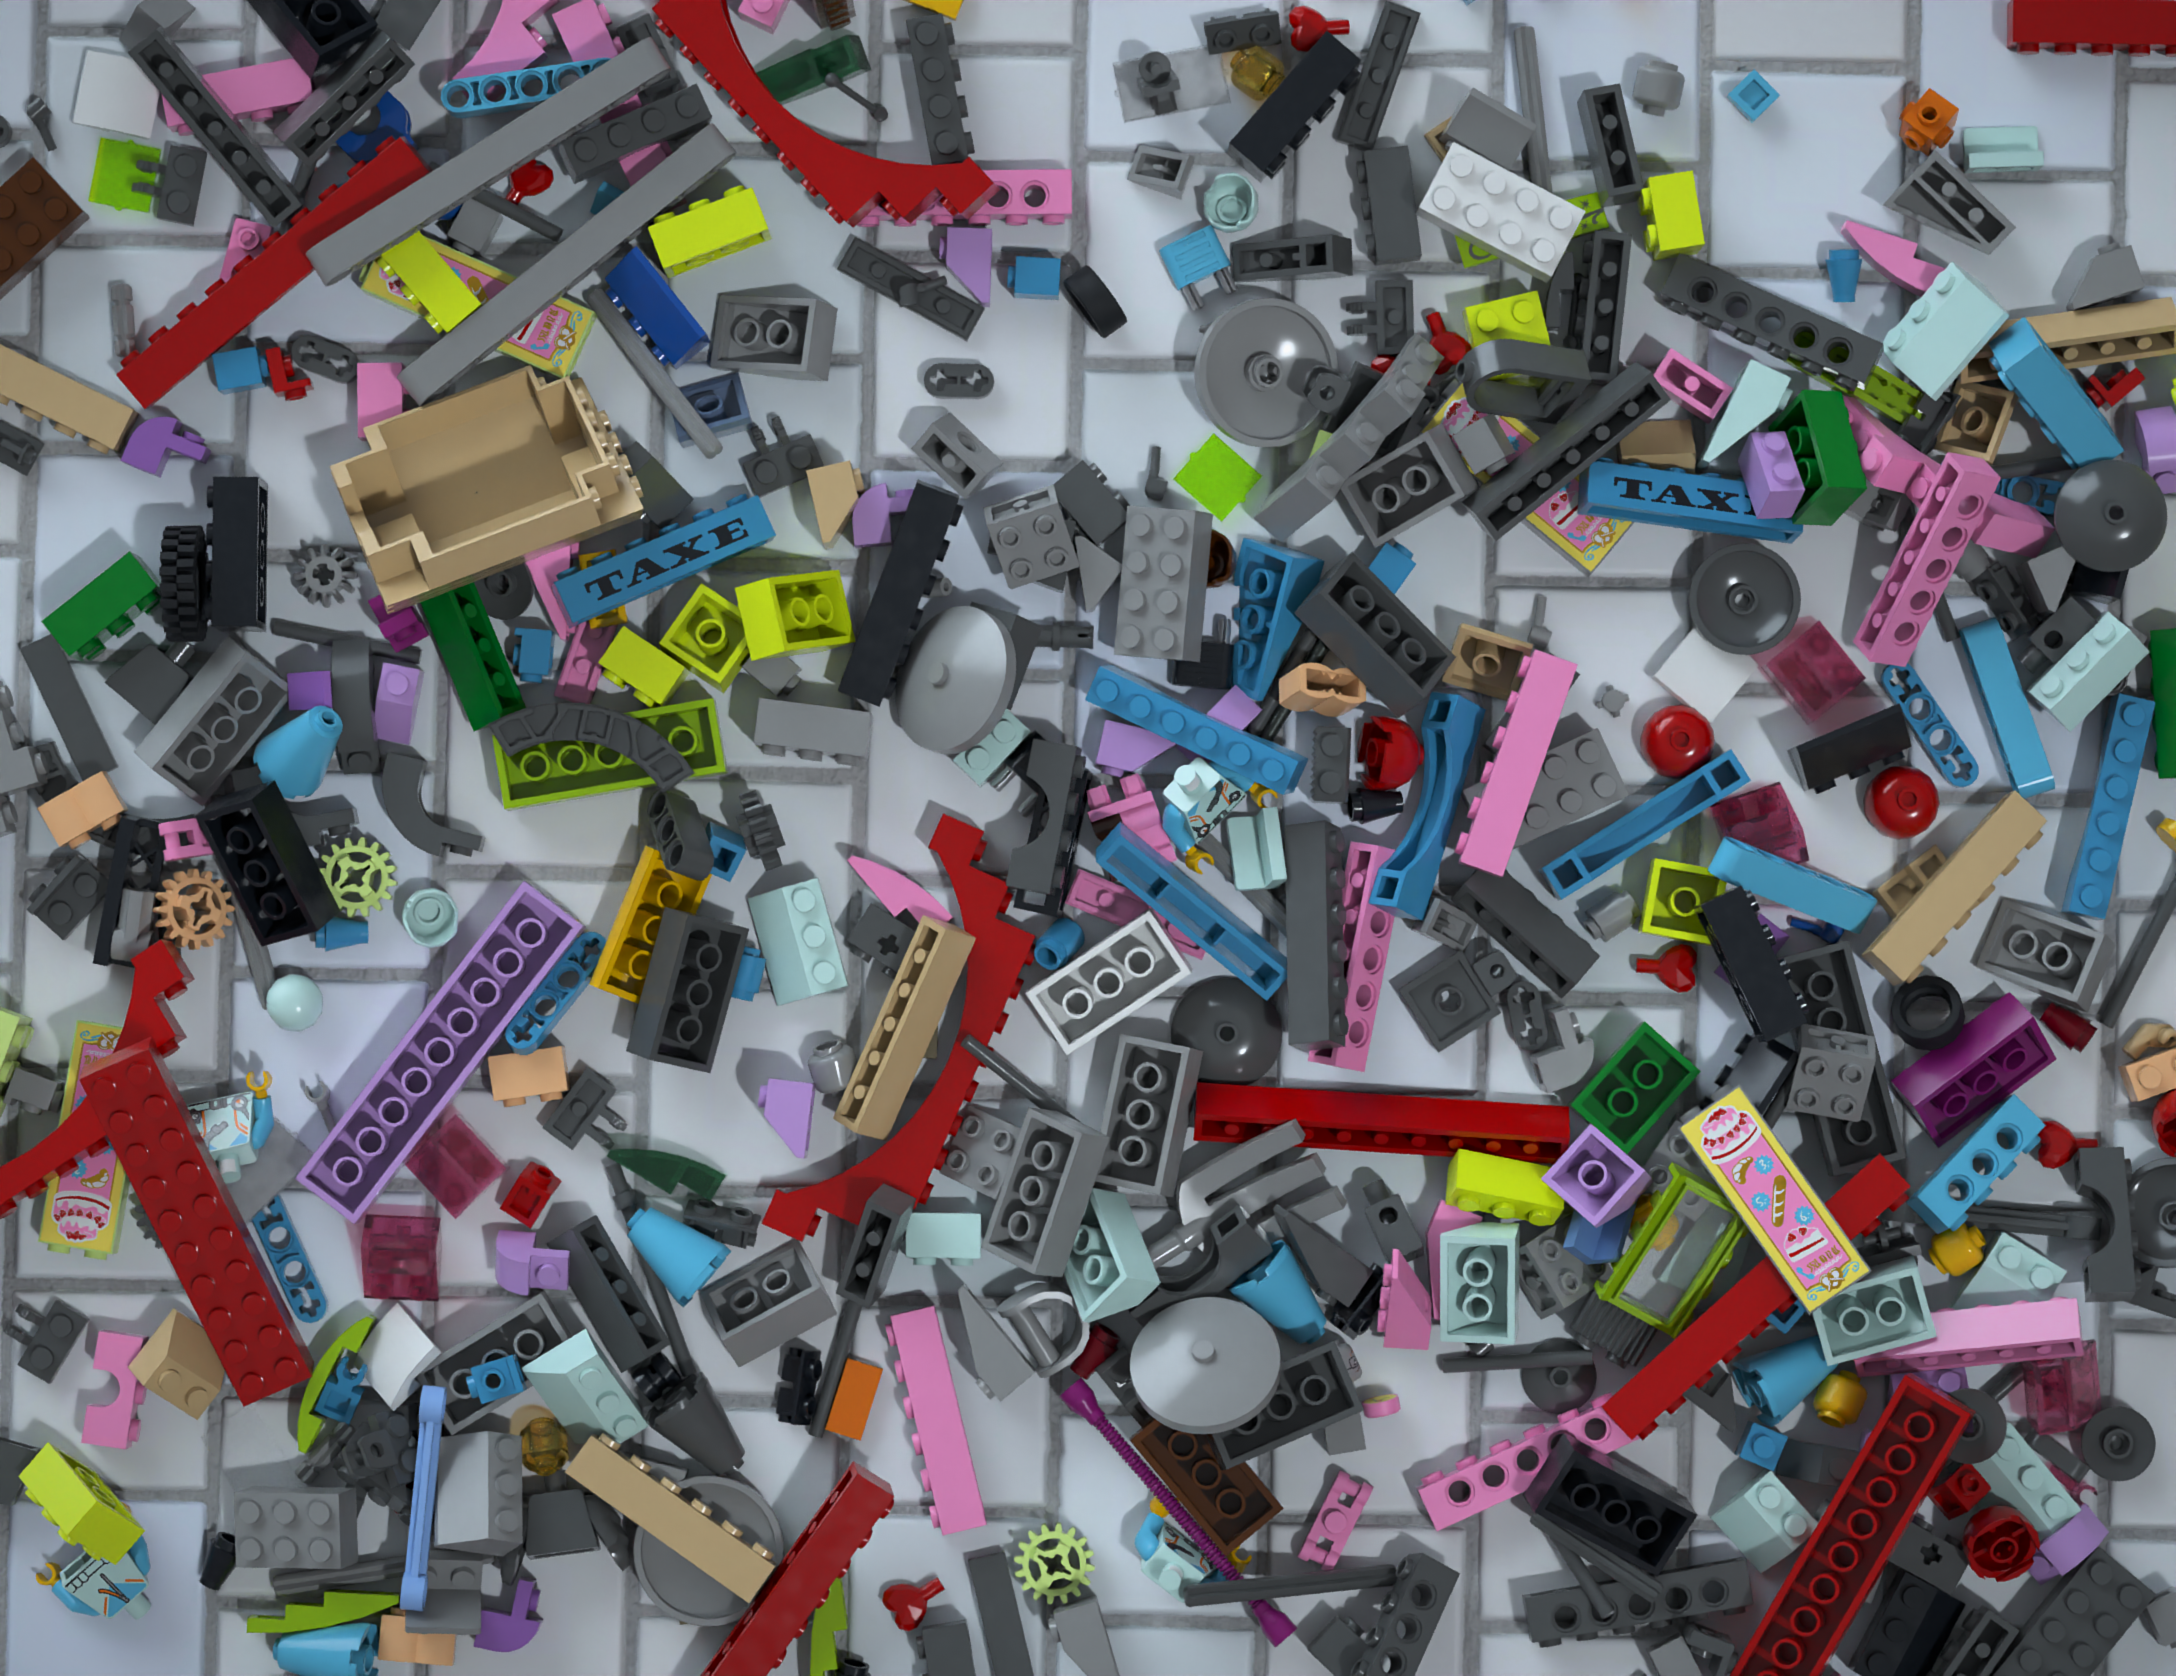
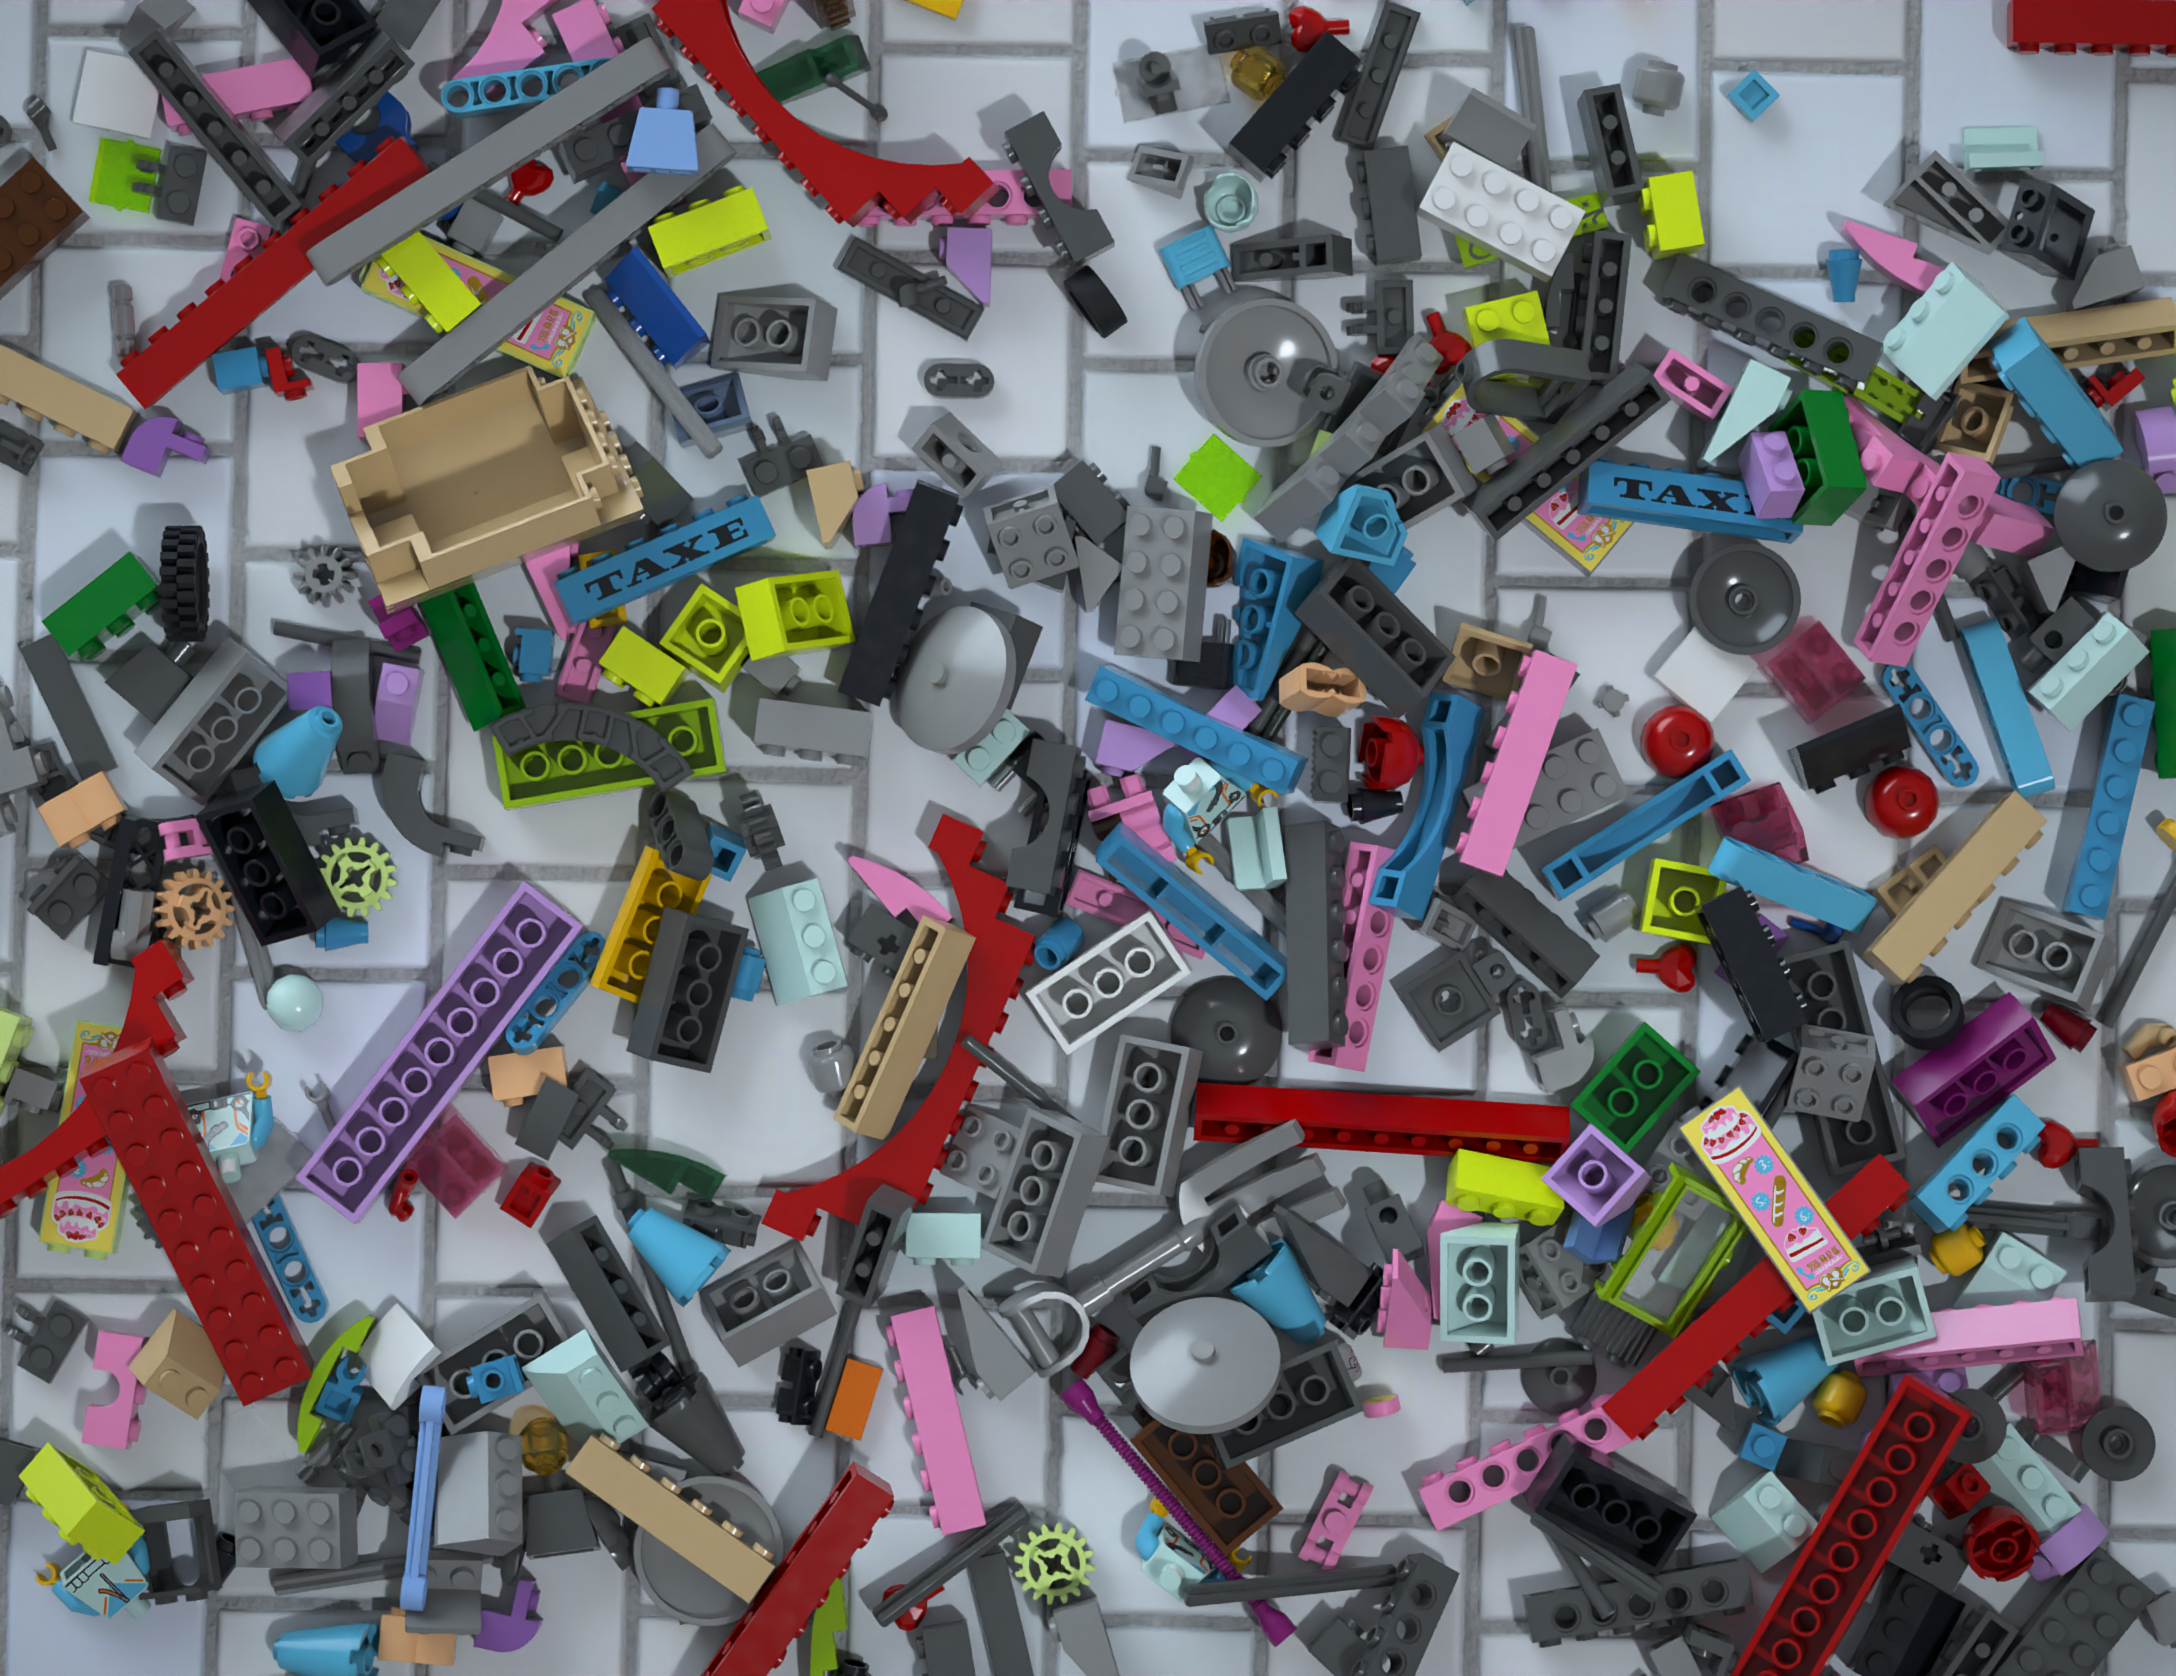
black brick [205,477,268,632] -> none
lime slope [247,1588,401,1633] -> none
clear pink slope [361,1214,442,1301] -> none
light aqua hair [402,887,459,948] -> none
dark grey dish [474,563,534,620] -> none
lavender brick [495,1230,570,1295] -> none
lavender slope [758,1078,816,1158] -> none
dark grey brick [906,13,975,165] -> none
dark azure brick [1007,256,1061,300] -> none
dark grey pin [1036,622,1094,651] -> none
light aqua slope [1064,1188,1161,1323] -> none
light grey brick [1323,1412,1366,1455] -> none
tan slope [1617,420,1696,475] -> none
orange brick [1899,88,1959,156] -> none
clear pink hand [2049,1465,2098,1507] -> none
none -> dark grey panel [129,1498,223,1605]
none -> red arm [388,1169,418,1222]
none -> dark grey slope [515,1077,581,1161]
none -> light blue torso [626,87,700,177]
none -> dark grey axle [872,1502,1030,1627]
none -> dark grey hand [947,1345,978,1395]
none -> dark grey arch [1002,111,1115,268]
none -> medium azure slope [1314,484,1408,566]
none -> black window [2000,179,2095,281]

